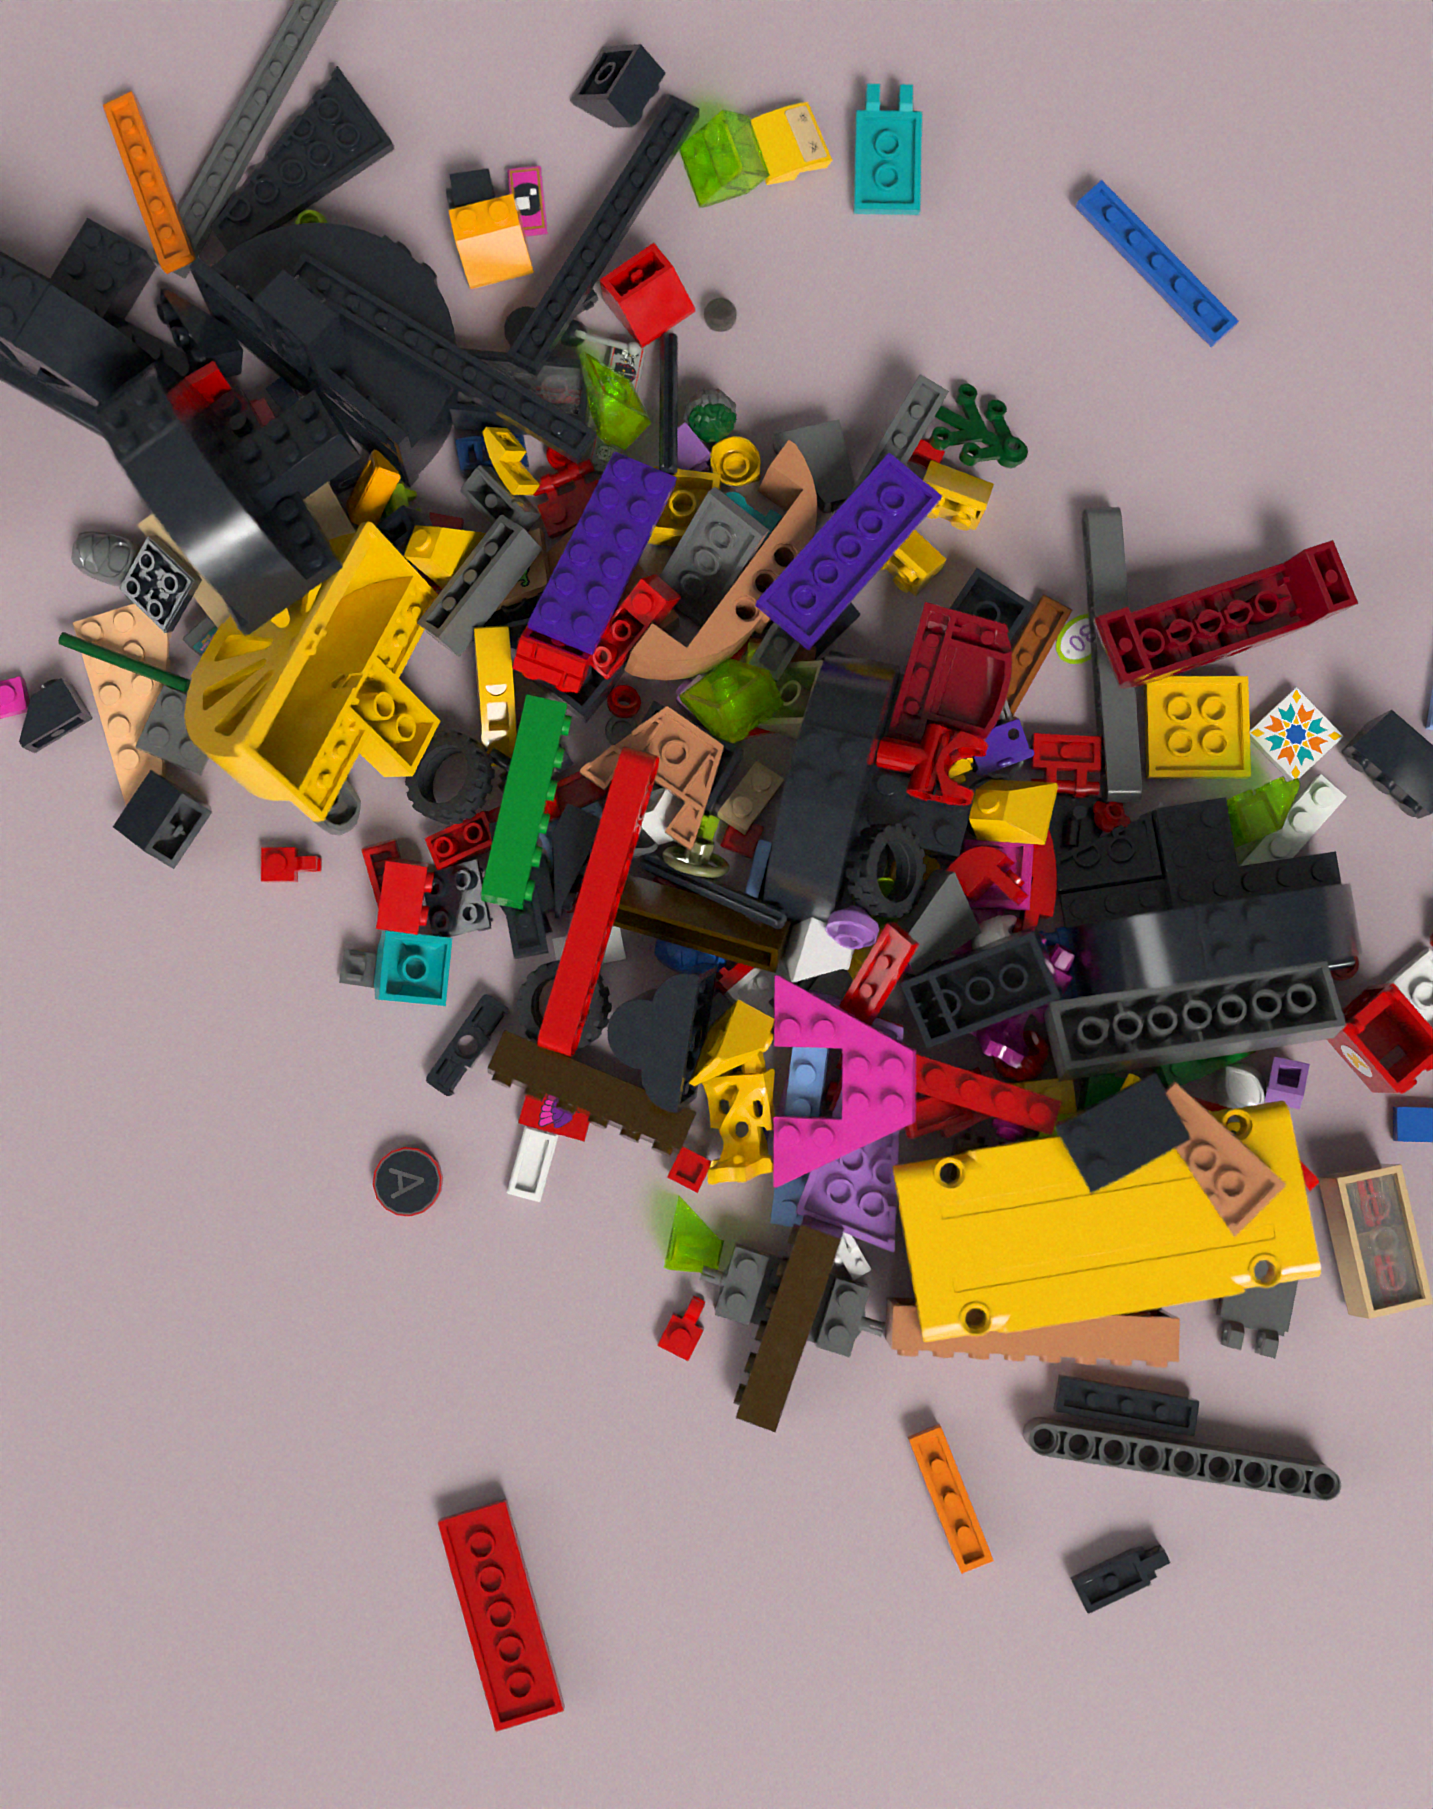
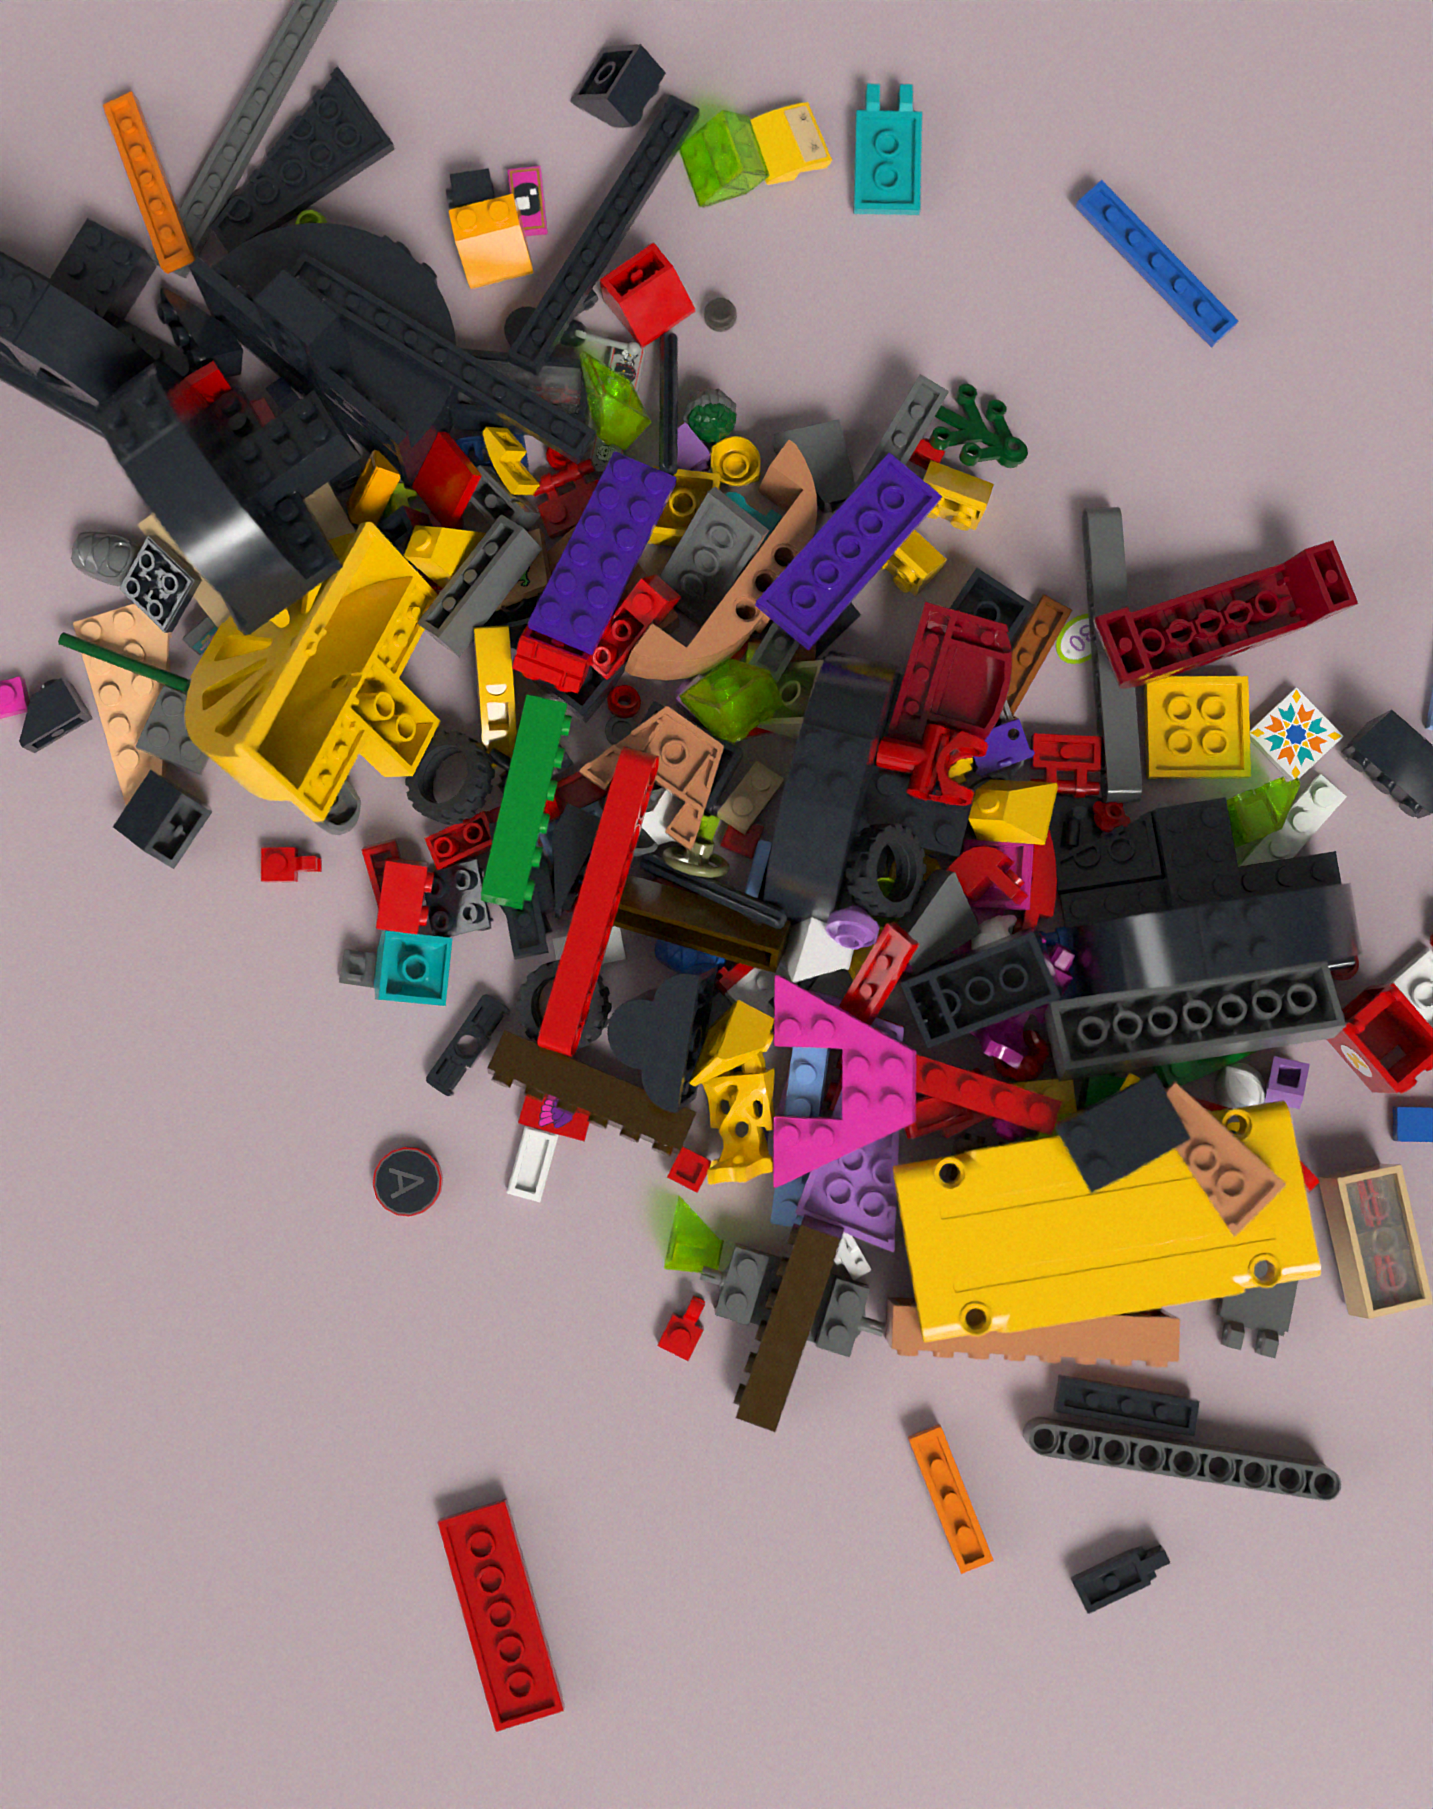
none -> red tile [412,432,482,529]

